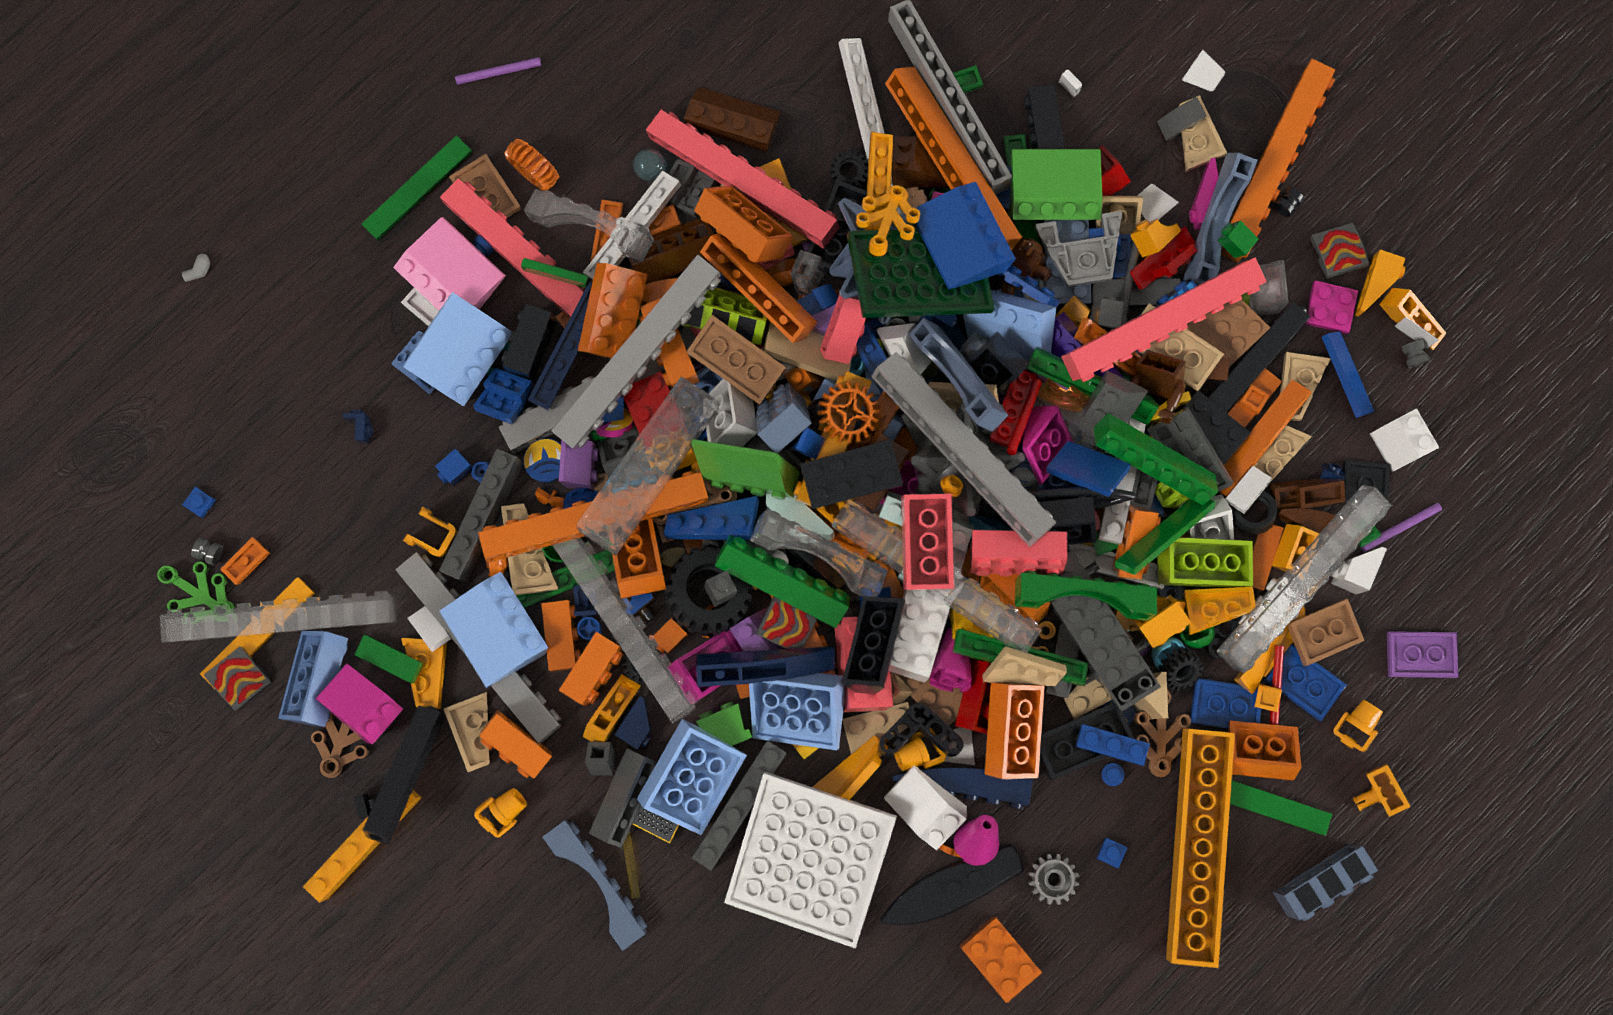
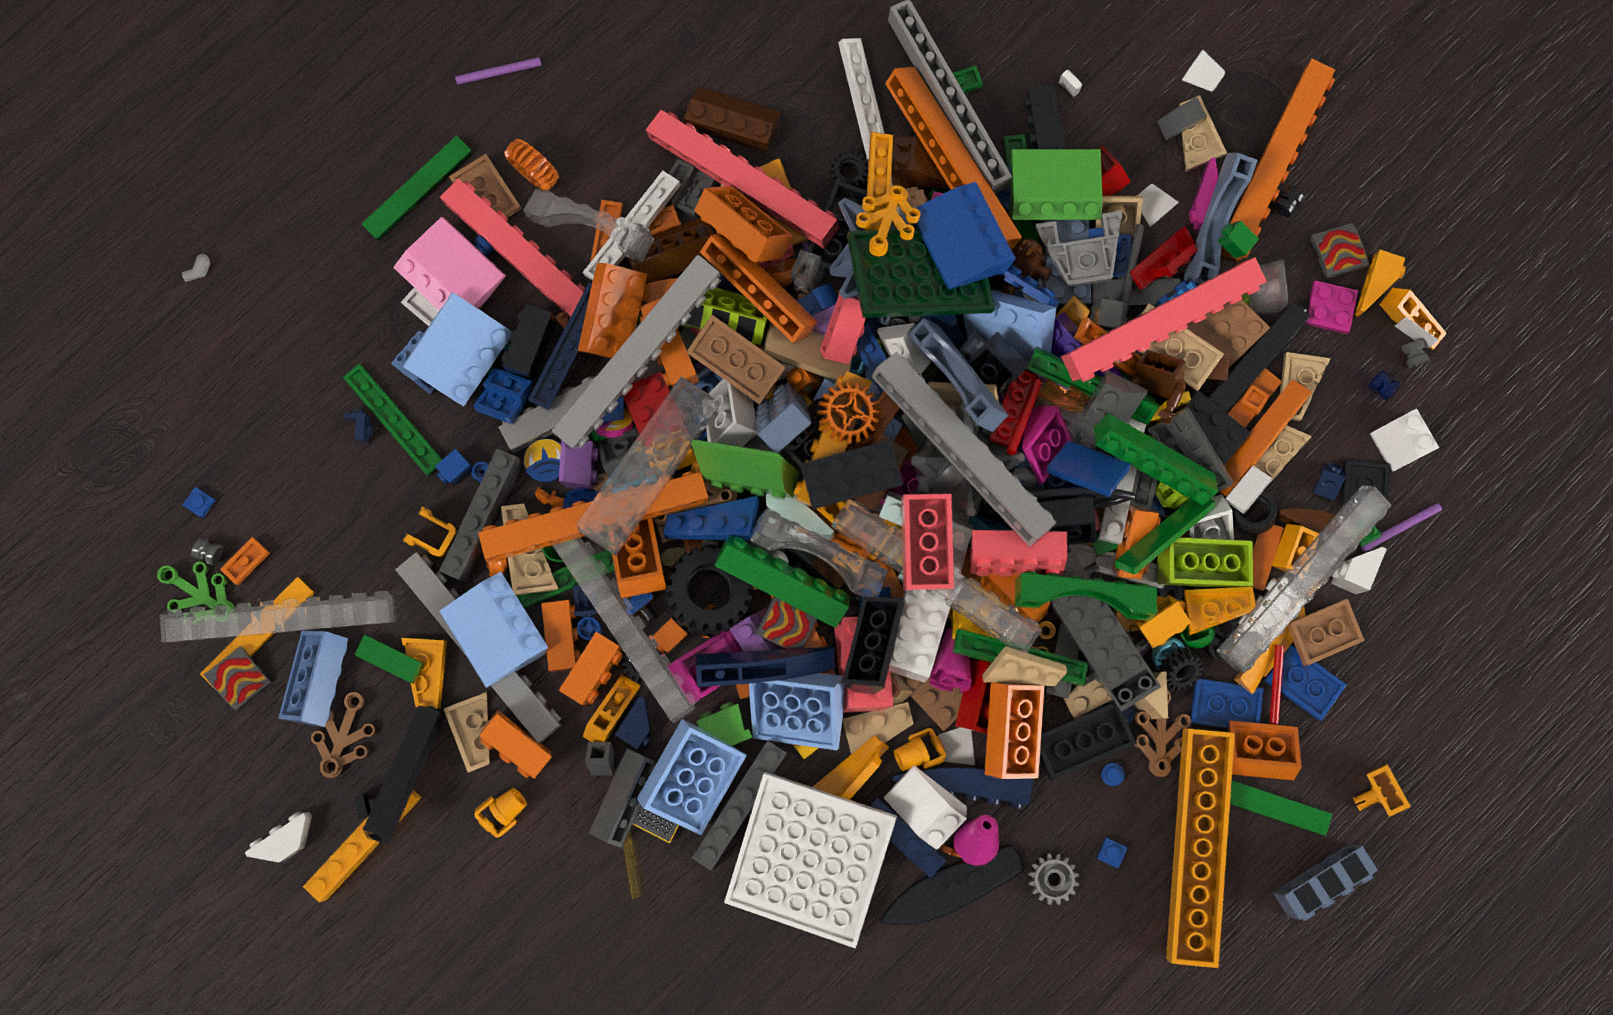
dark pink slope [315,664,403,744] -> none
white tile [408,606,451,652] -> none
green tile [521,258,589,288] -> none
sand blue arch [543,820,647,951] -> none
clear light blue hair [633,148,666,182] -> none
dark grey brick [704,571,737,607] -> none
blue slope [787,428,825,460] -> none
black beam [878,703,964,757] -> none
light orange plate [941,475,963,497] -> none
orange brick [959,915,1042,1003] -> none
blue plate [1075,724,1150,766] -> none
light orange arch [1130,219,1181,257] -> none
light orange tile [1254,684,1282,712] -> none
reddish brown slope [1269,479,1345,510] -> none
blue tile [1322,331,1374,418] -> none
light orange piece [1333,699,1383,752] -> none
medium lavender tile [1387,632,1458,678] -> none
none -> white slope [245,811,312,862]
none -> green tile [343,363,443,477]
none -> dark blue brick [869,797,946,878]
none -> clear blue wheel [1368,370,1400,400]

